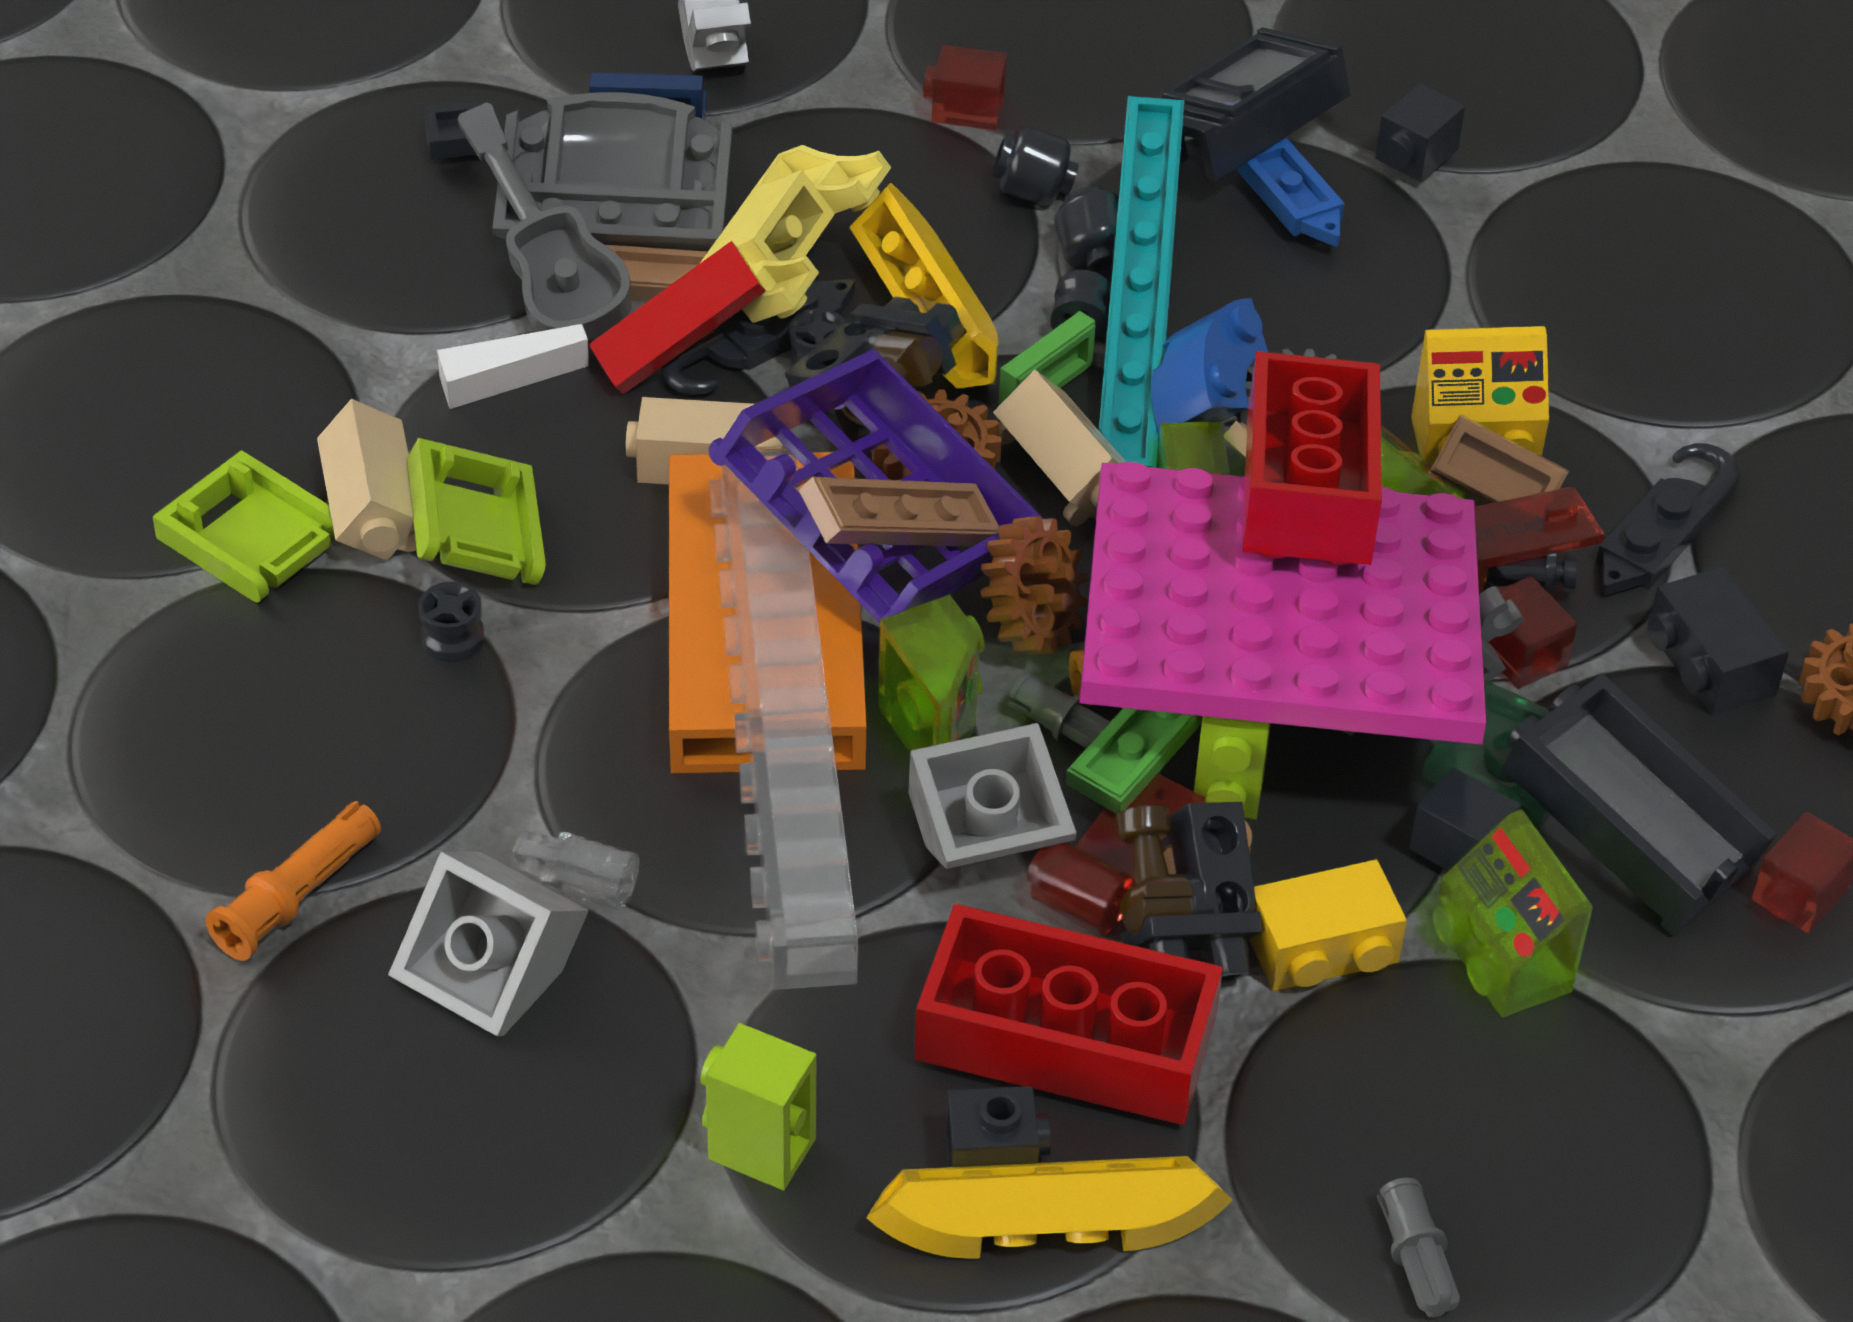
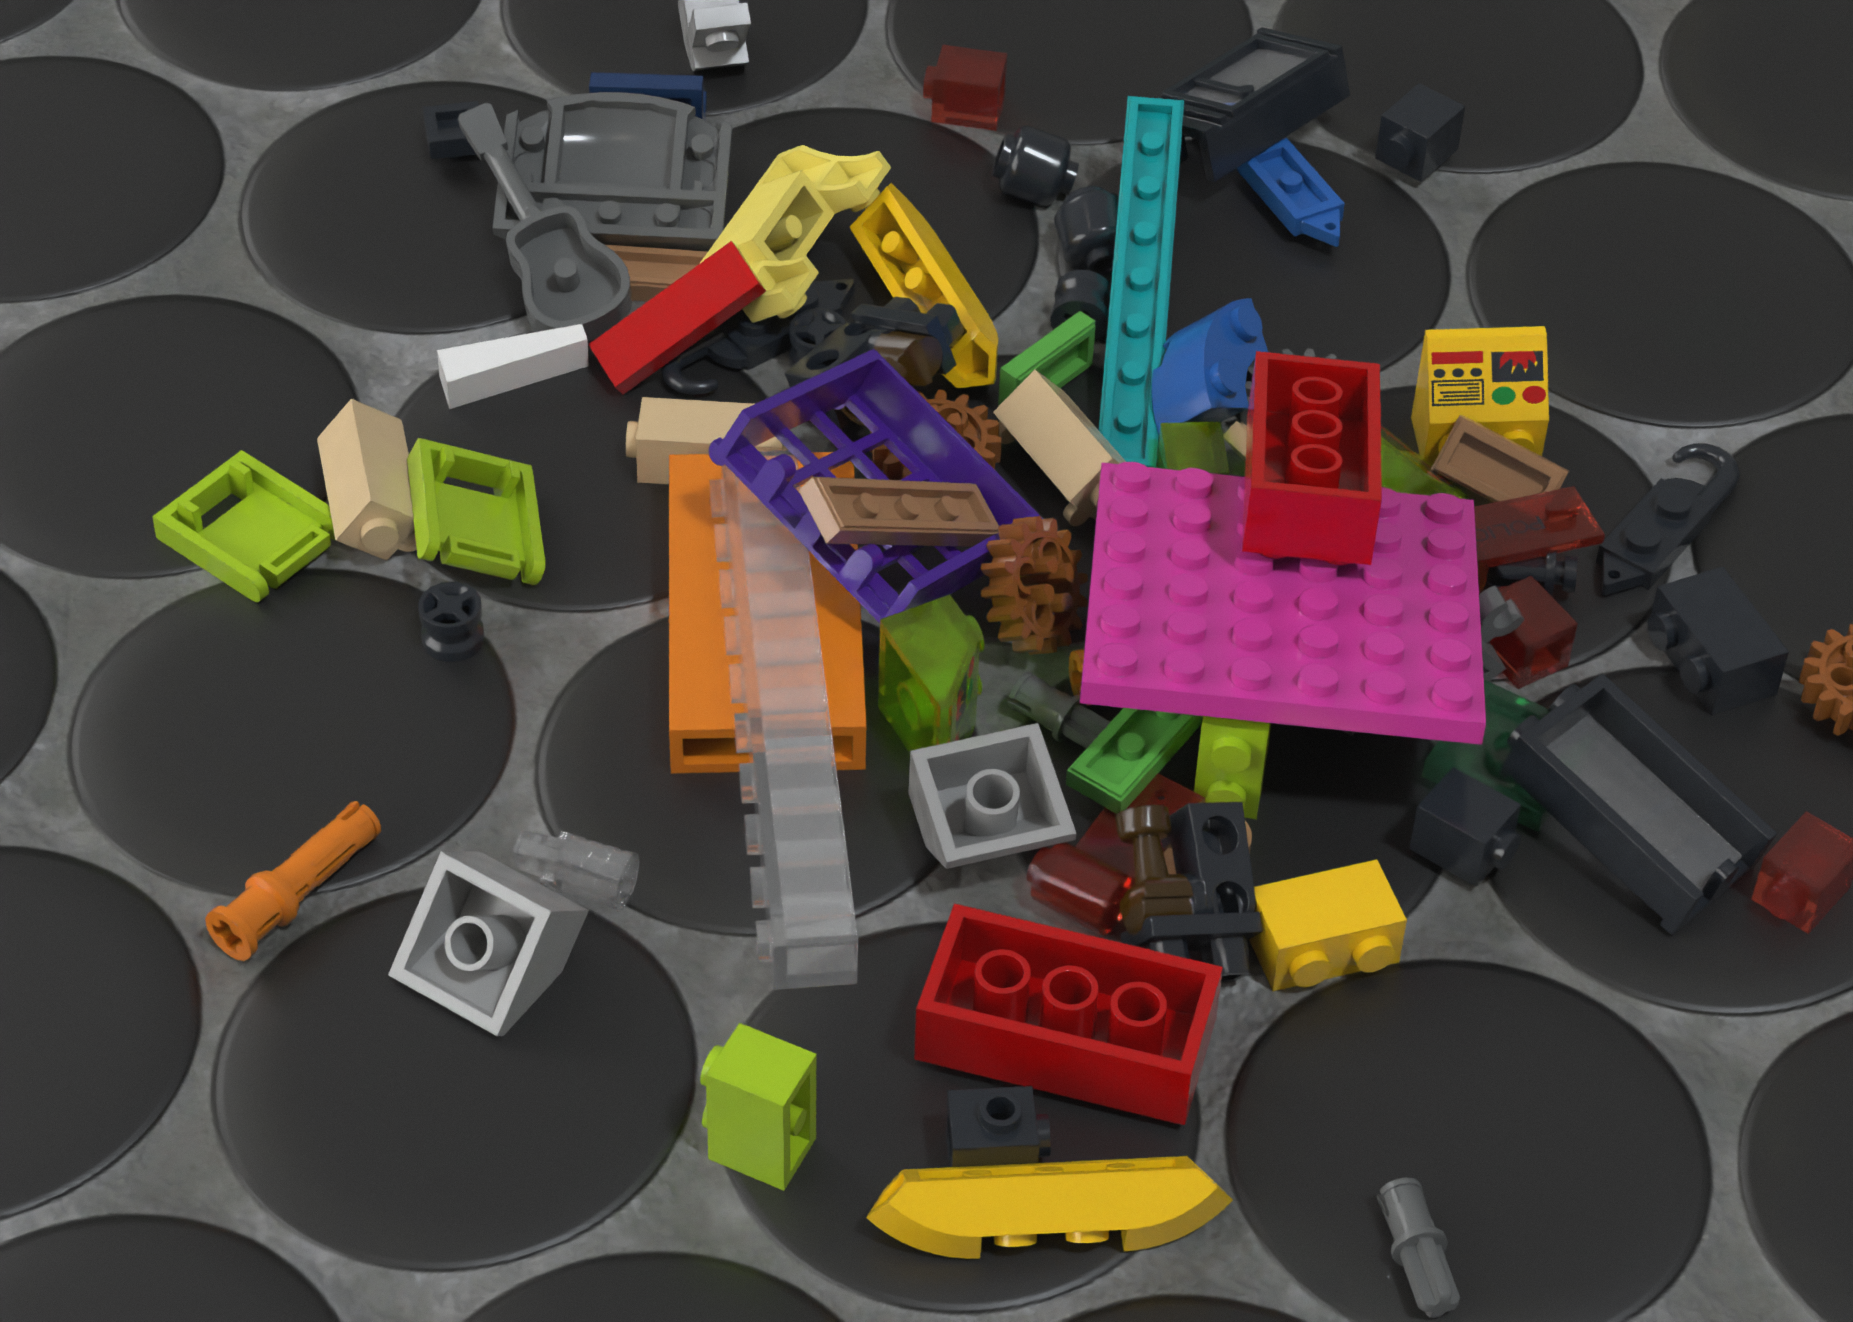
clear neon green slope [1433,809,1593,1018] -> none

